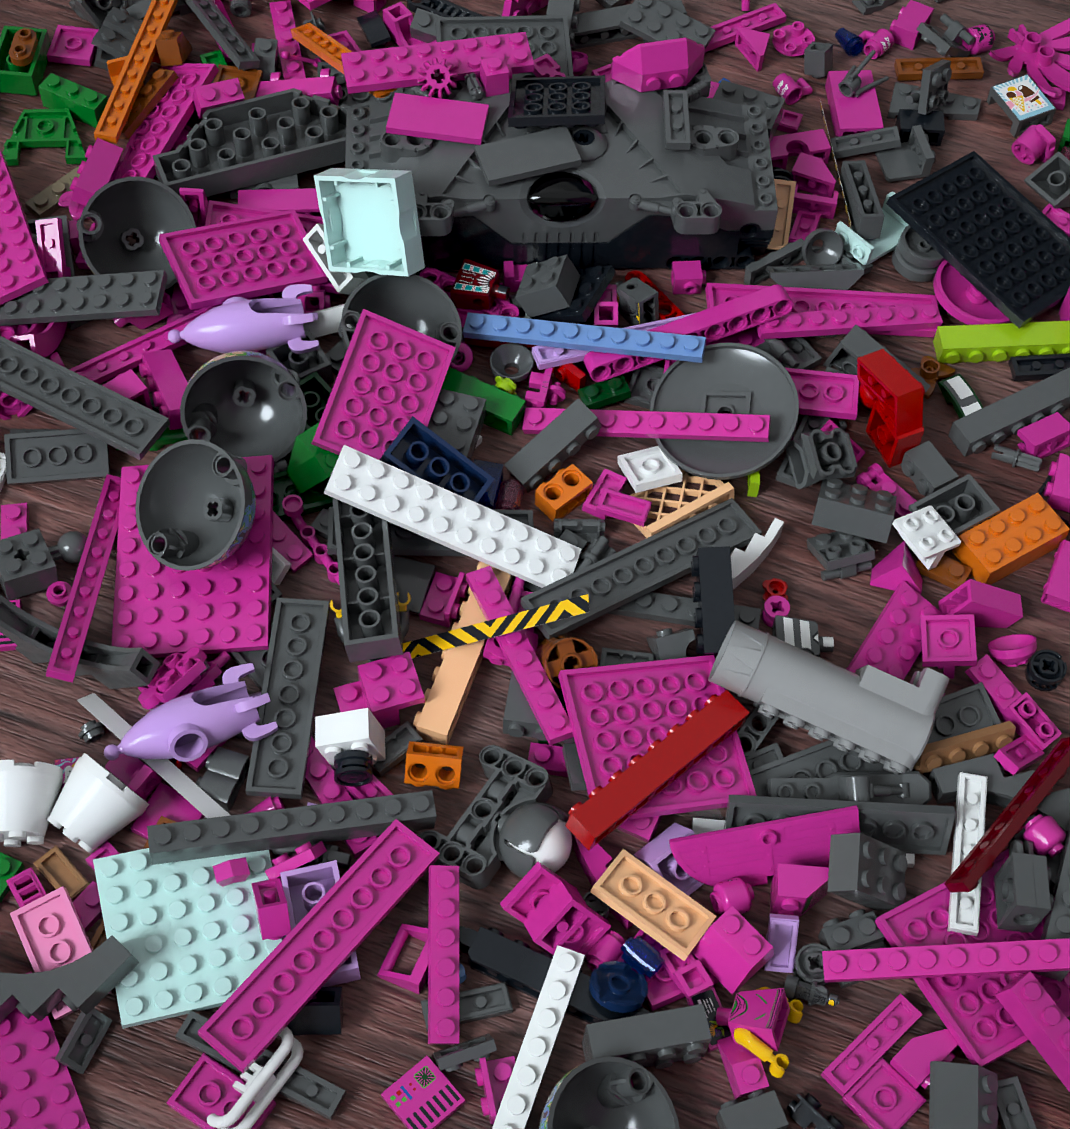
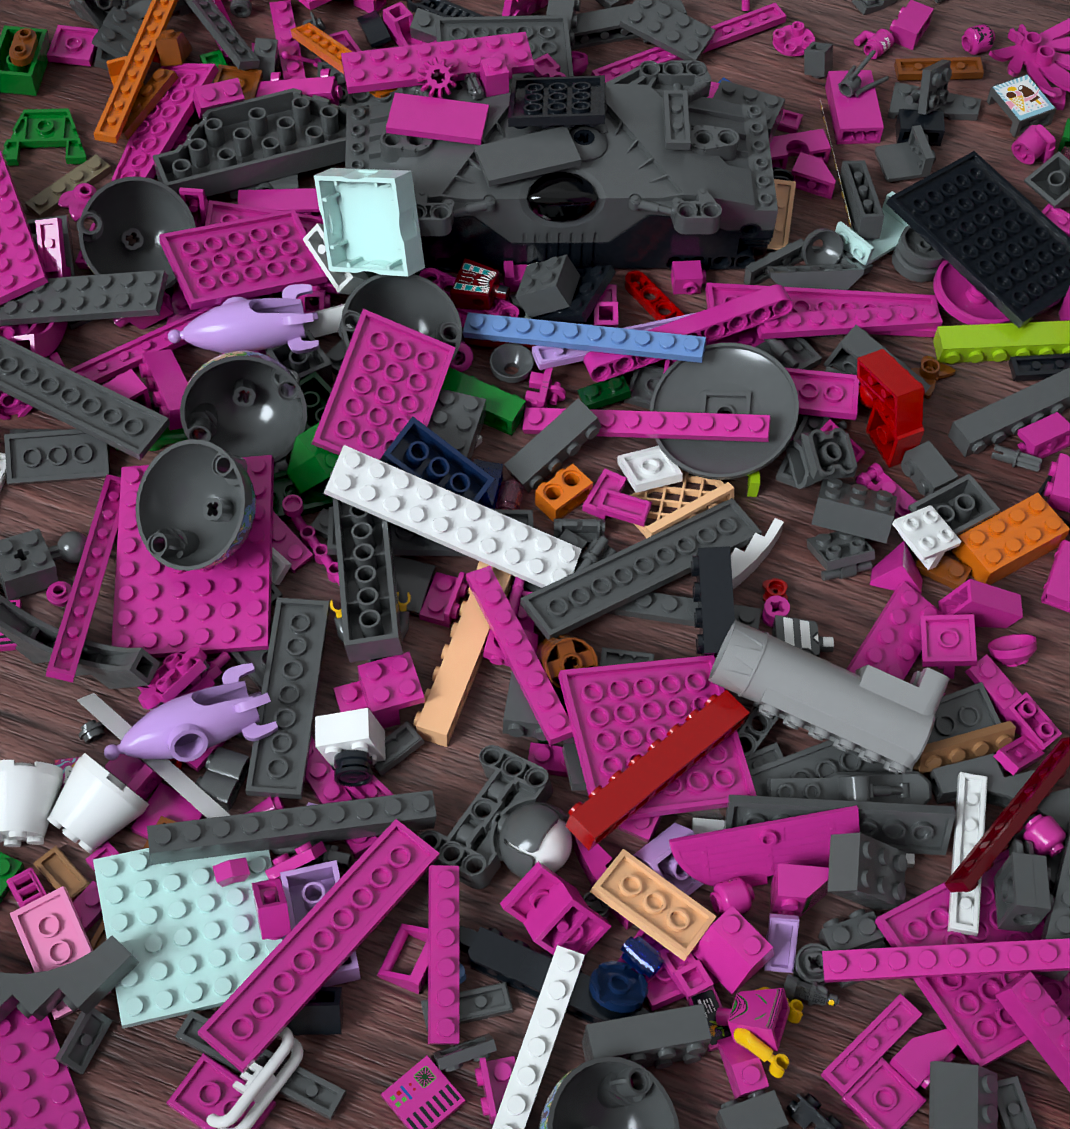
dark pink plate [1,503,29,540] -> none
green brick [38,73,108,128] -> none
dark pink tile [69,220,81,254] -> none
dark pink brick [70,138,123,206] -> none
sticker [402,594,589,659] -> none
orange brick [404,741,464,790] -> none
lime plate [494,376,517,395] -> none
red plate [552,363,586,392] -> none
dark pink brick [585,930,626,971] -> none
dark pink wedge [611,37,705,92] -> none
dark grey torso [614,278,659,326] -> none
dark grey brick [646,628,696,661] -> none
dark pink slope [735,28,770,72] -> none
dark pink piece [773,73,813,105] -> none
dark pink plate [788,210,821,243] -> none
dark pink hinge [792,184,839,219] -> none
dark grey plate [830,126,901,159] -> none
clear blue cone [835,28,864,56] -> none
dark grey plate [916,14,975,57] -> none
slope [937,374,983,419] -> none
black wheel [1025,650,1067,691] -> none

